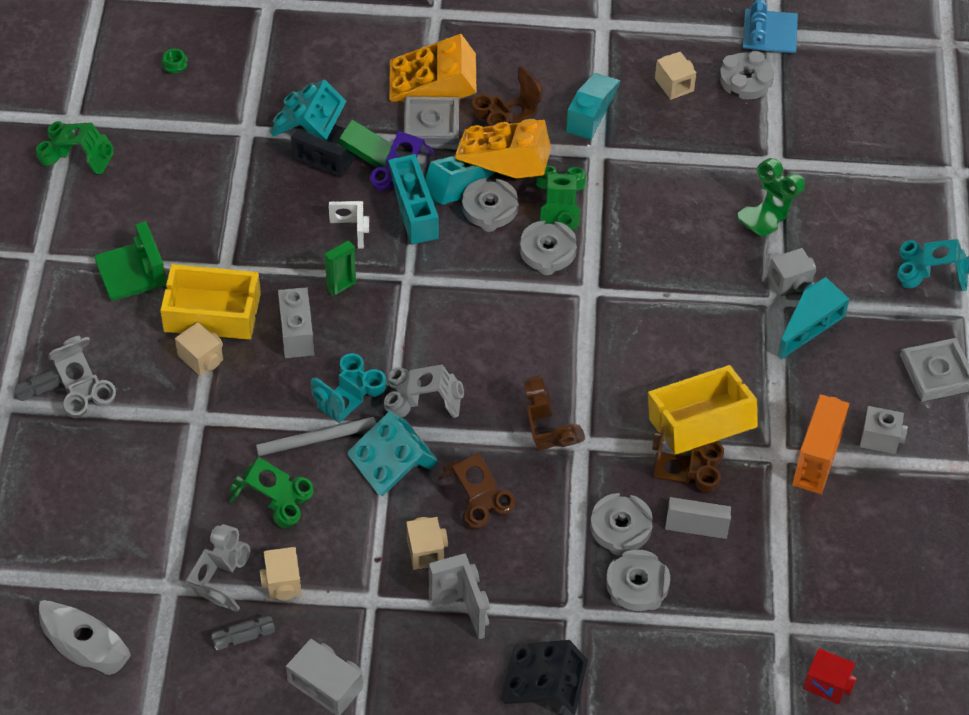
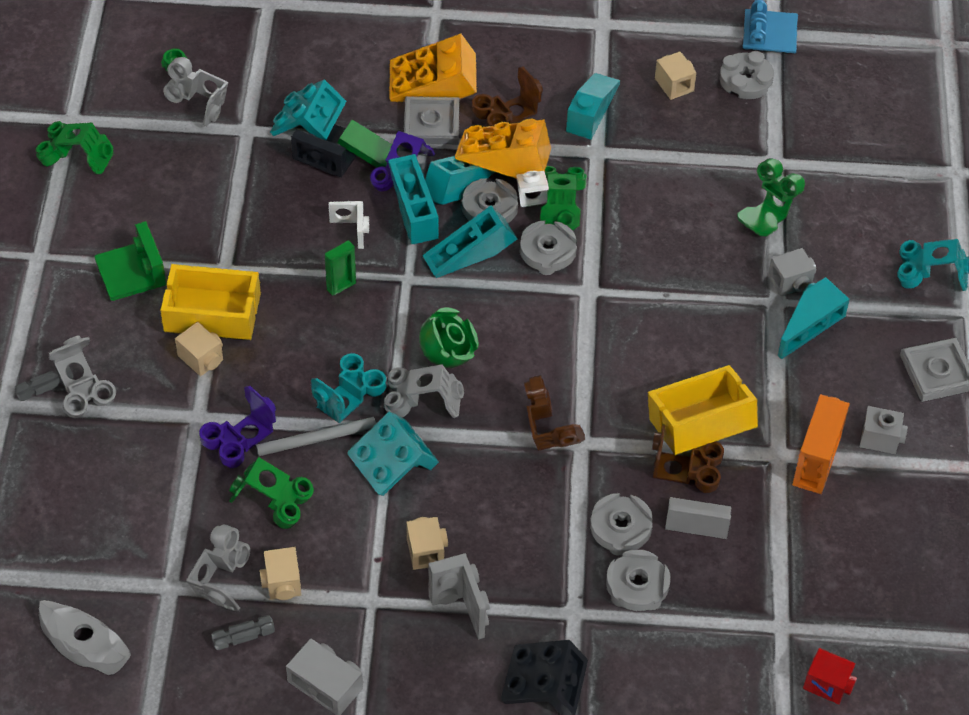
light grey brick [278,287,314,358] -> none
reddish brown piece [438,452,516,530] -> none
none -> light grey piece [163,57,228,127]
none -> dark purple piece [199,386,276,468]
none -> green cylinder [419,307,479,368]
none -> teal slope [422,205,517,278]
none -> white bracket [516,170,549,207]

